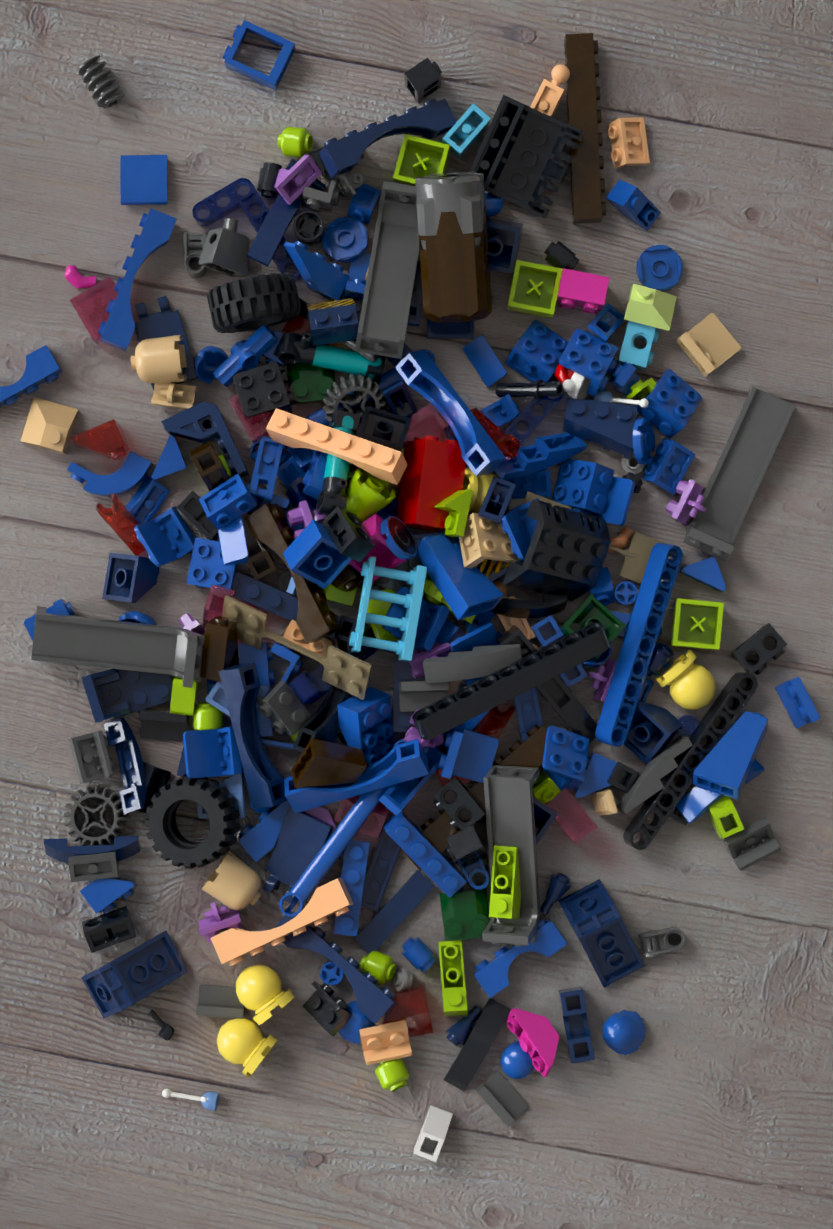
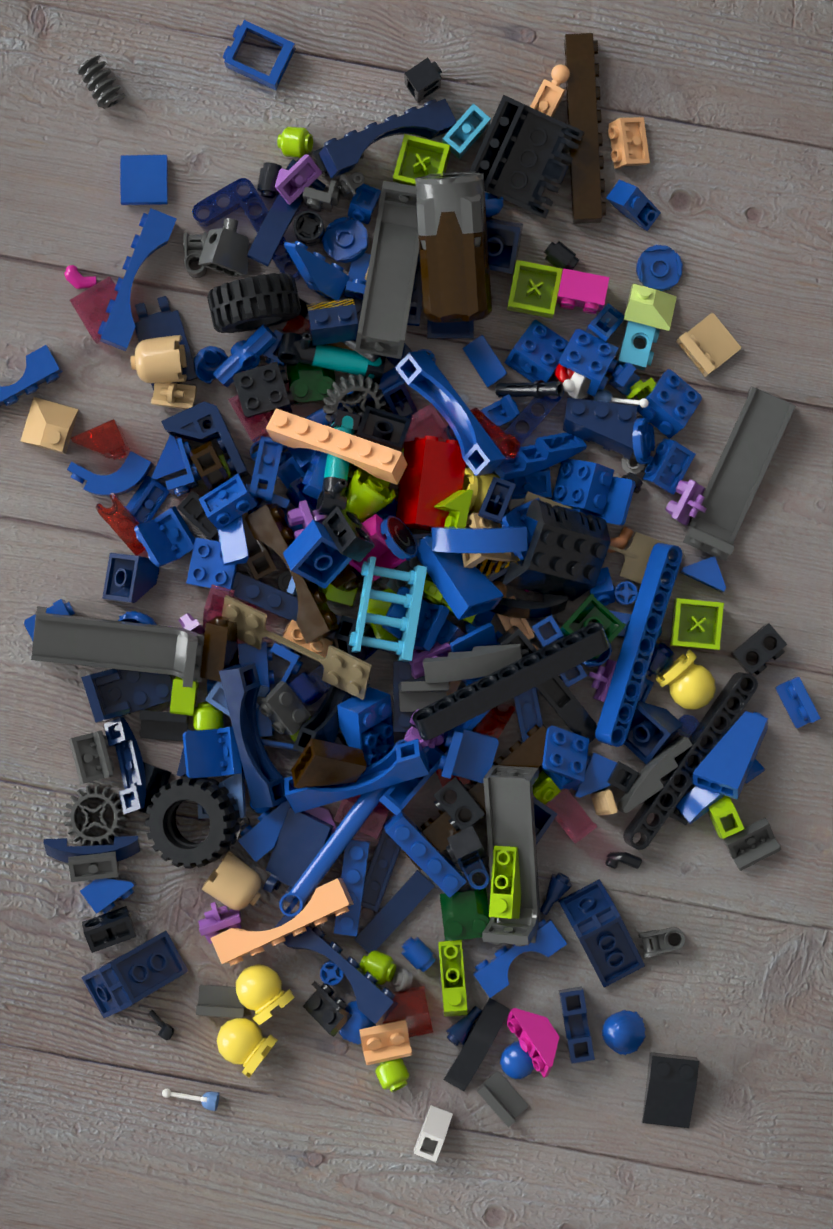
none -> blue bracket [165,437,201,497]
none -> blue slope [432,527,528,553]
none -> black arm [605,852,642,869]
none -> black slope [642,1052,699,1128]

